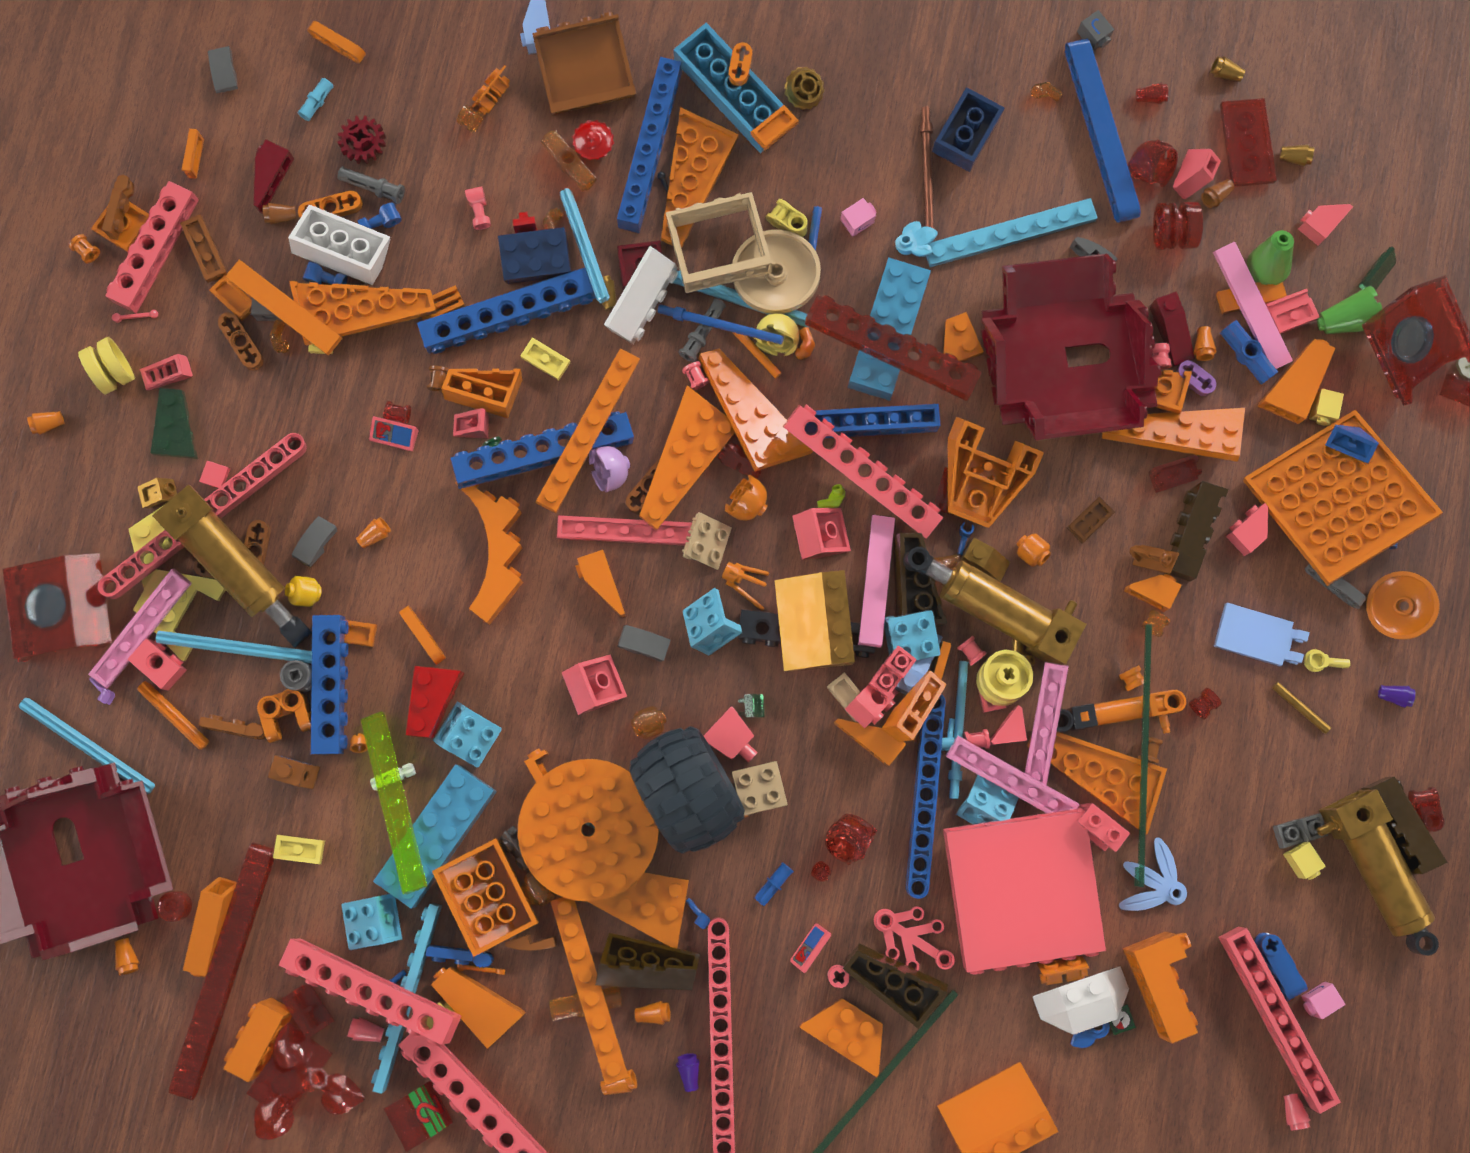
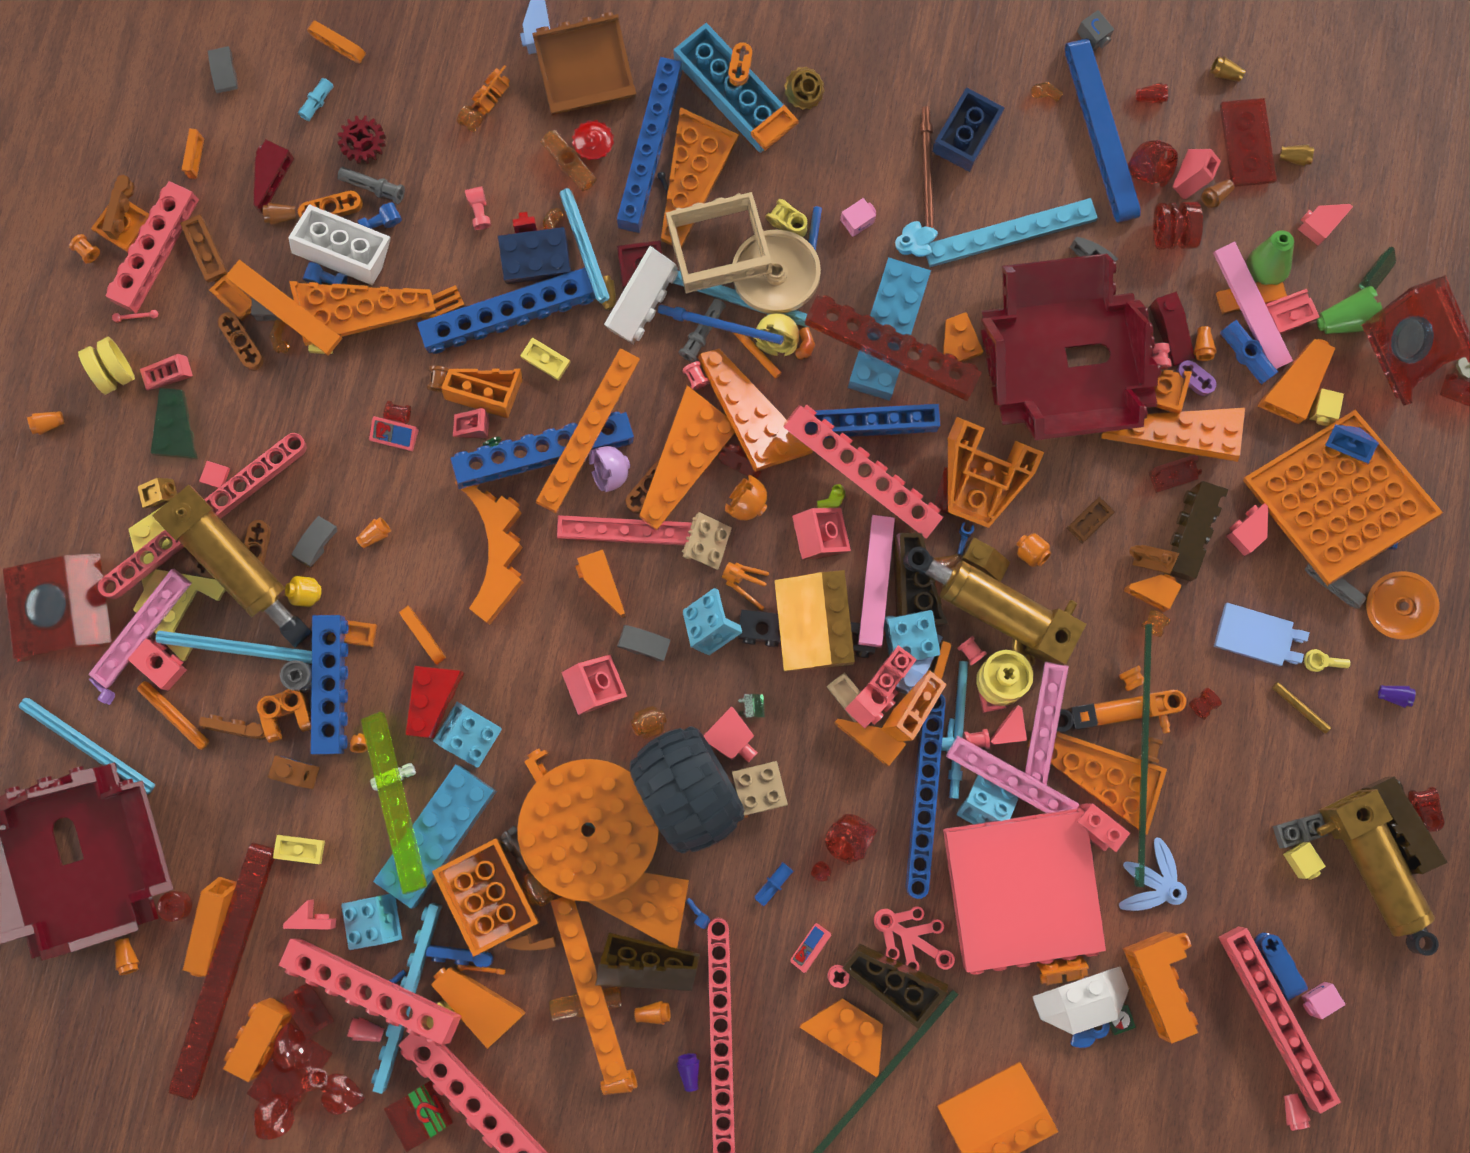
none -> coral slope [283,899,336,929]

